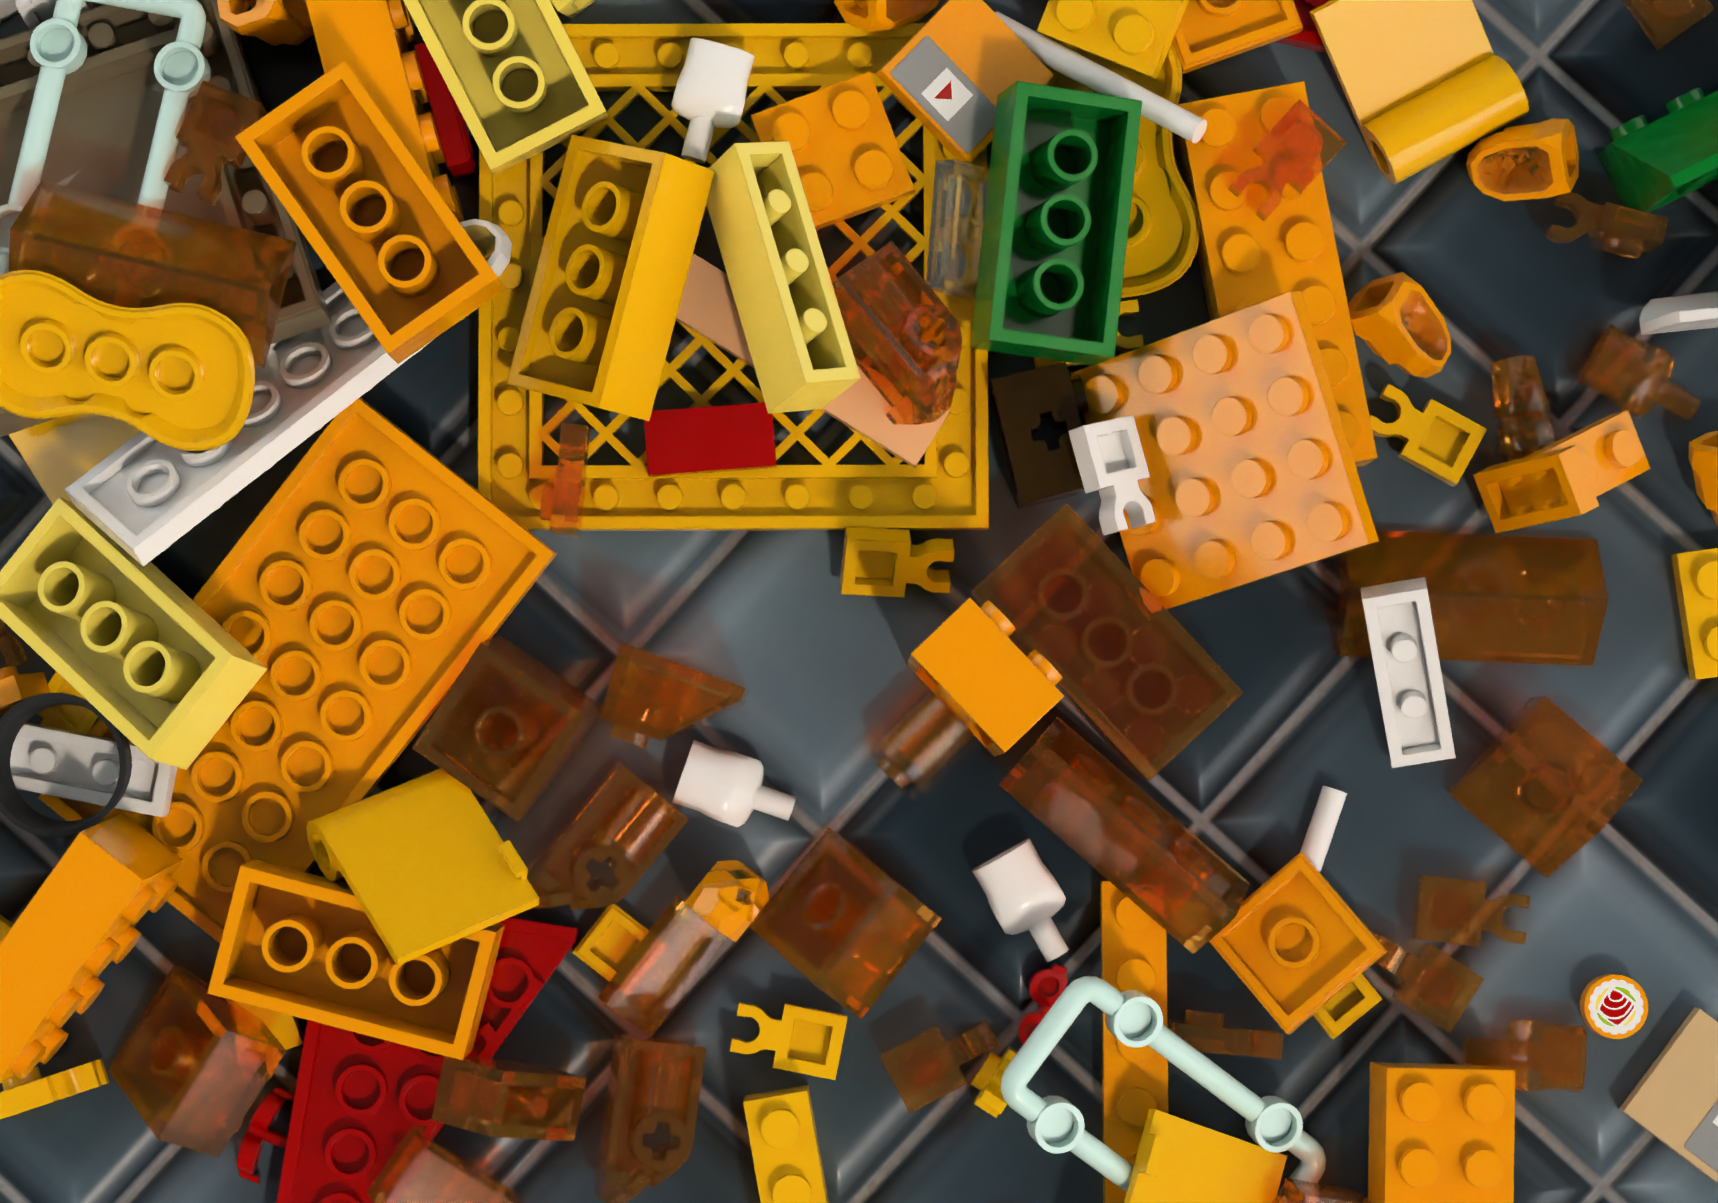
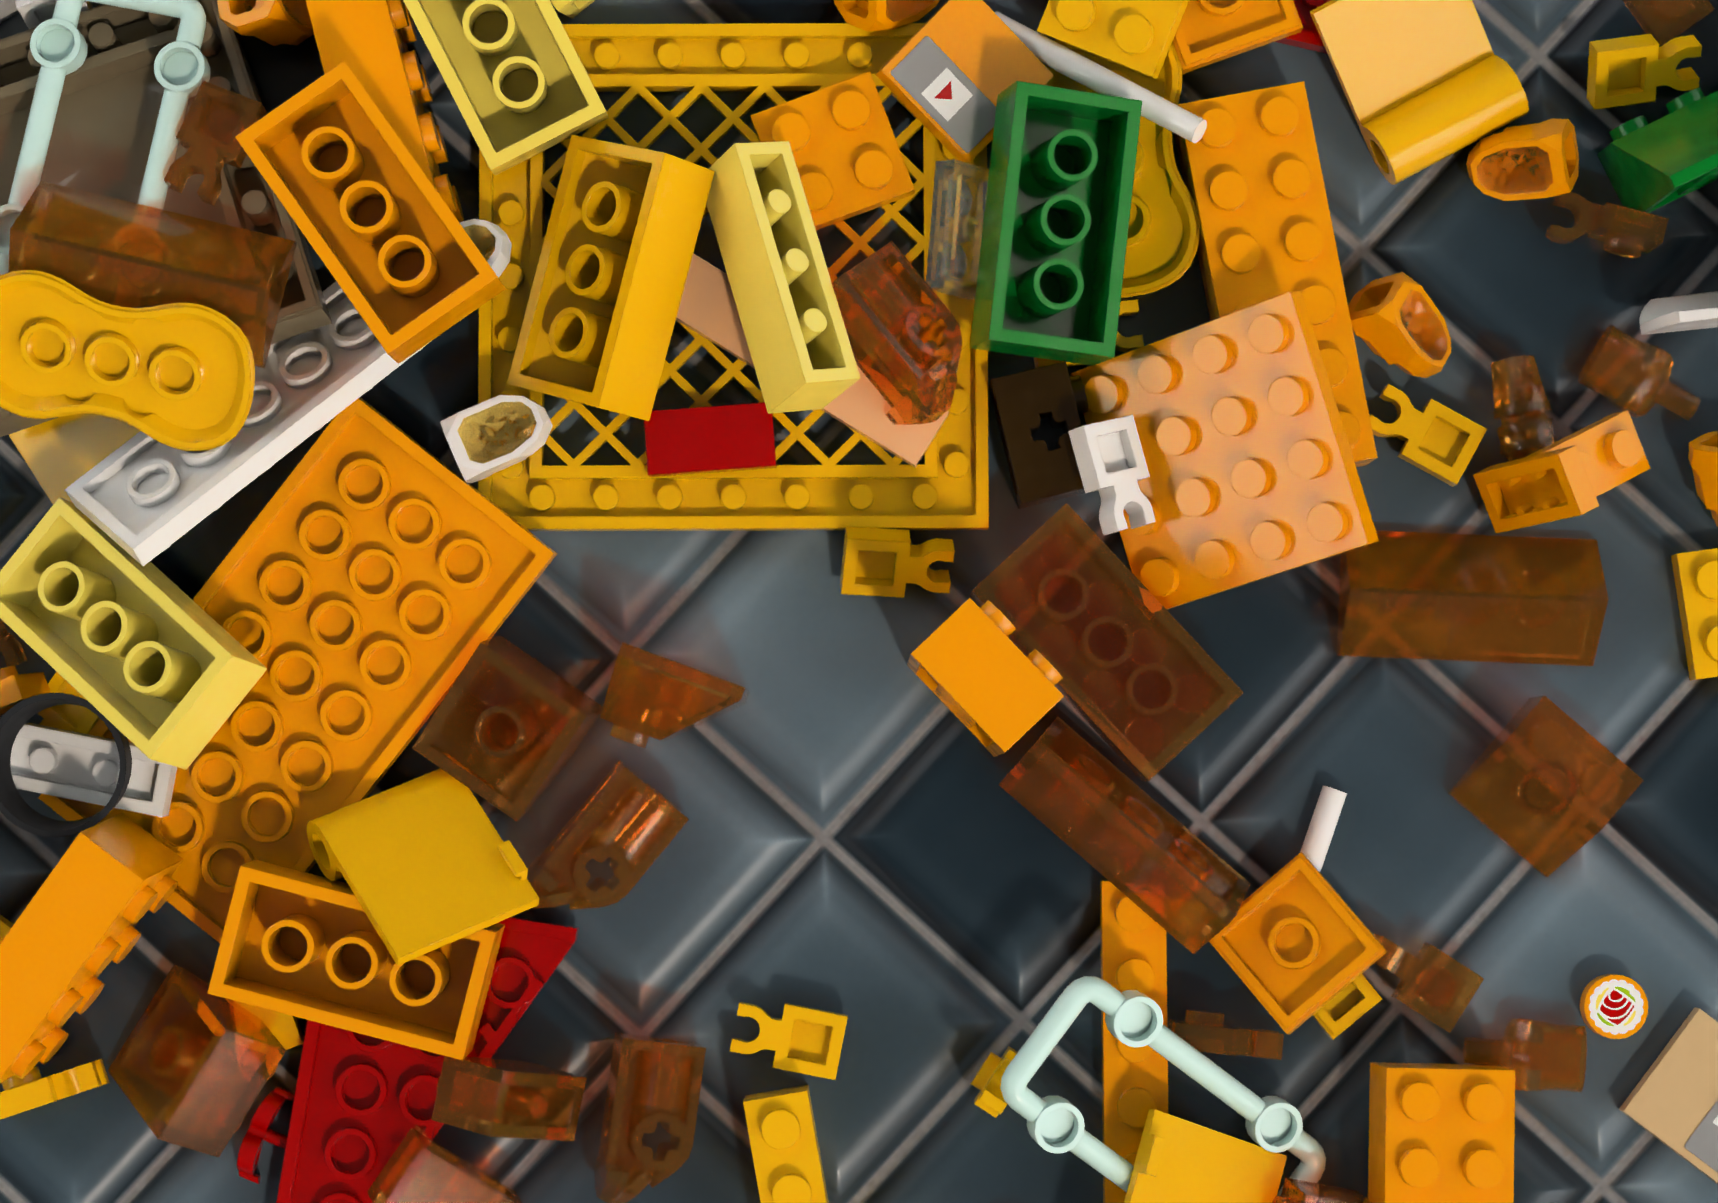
red tile [414,42,478,178] -> none
clear orange plate [540,423,591,538] -> none
yellow tile [572,901,663,992] -> none
clear orange tile [598,895,728,1037] -> none
white piece [671,38,755,163] -> none
white piece [672,740,796,827] -> none
light orange rock [685,860,769,942] -> none
clear orange slope [749,827,942,1019] -> none
clear orange brick [875,690,974,790] -> none
clear orange plate [880,1019,998,1113] -> none
white piece [972,838,1069,962] -> none
red piece [1017,963,1068,1045] -> none
clear orange plate [1228,99,1347,222] -> none
white plate [1360,577,1456,768] -> none
clear orange plate [1412,875,1530,947] -> none
none -> rock [440,395,553,484]
none -> yellow plate [1586,33,1702,110]

